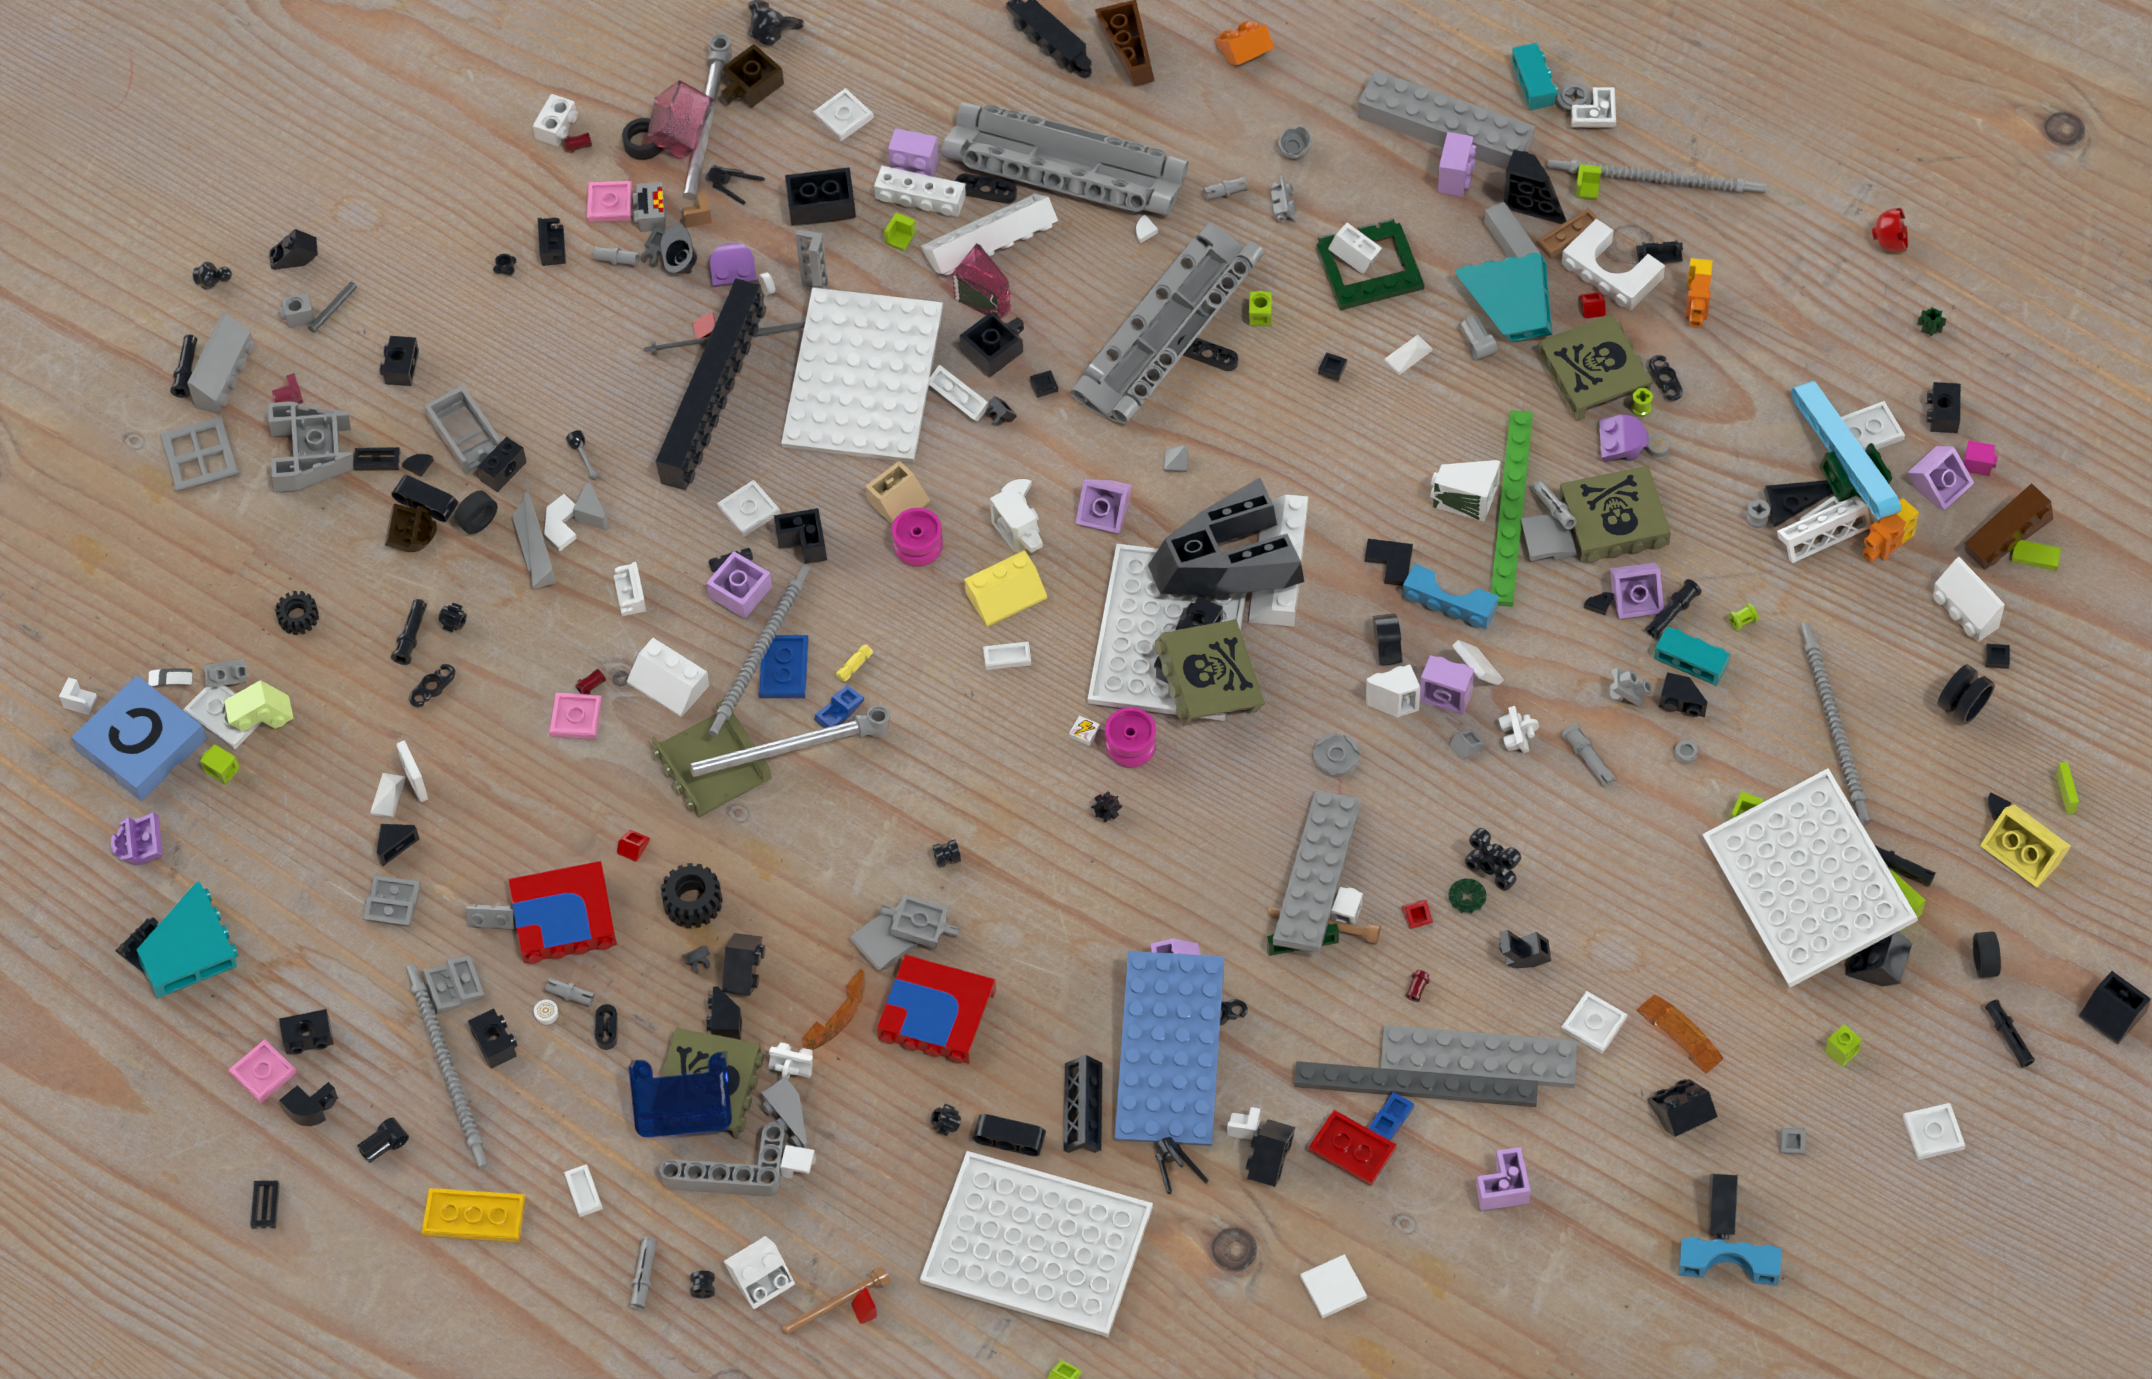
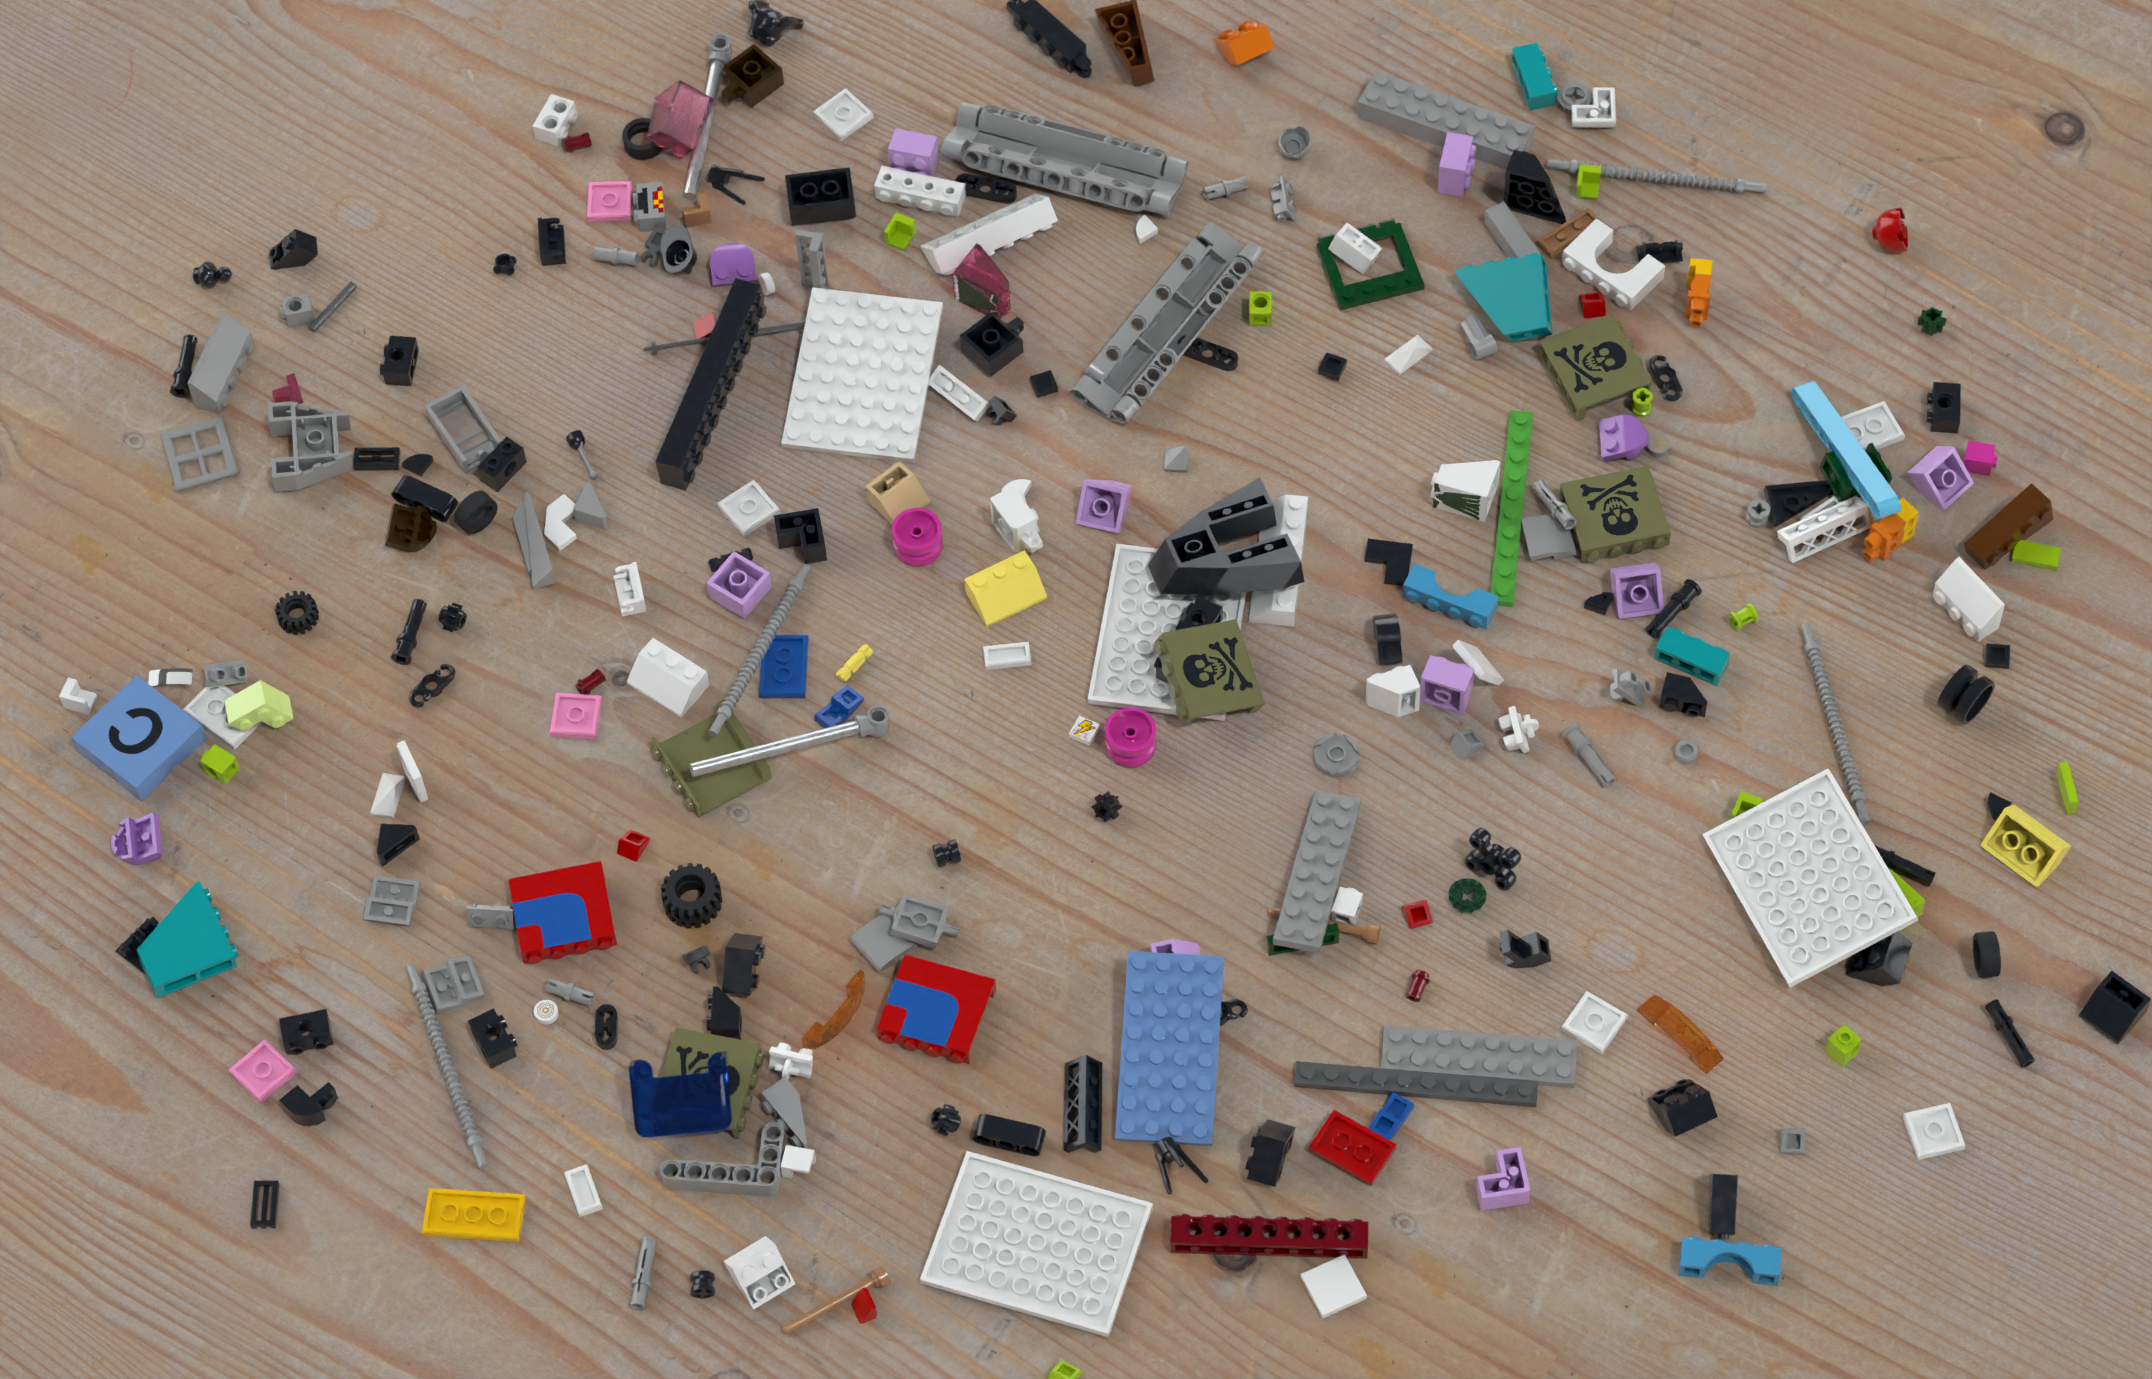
black piece [357,1117,409,1163] -> none
white panel [1227,1107,1260,1140] -> none
none -> dark red brick [1170,1214,1368,1259]

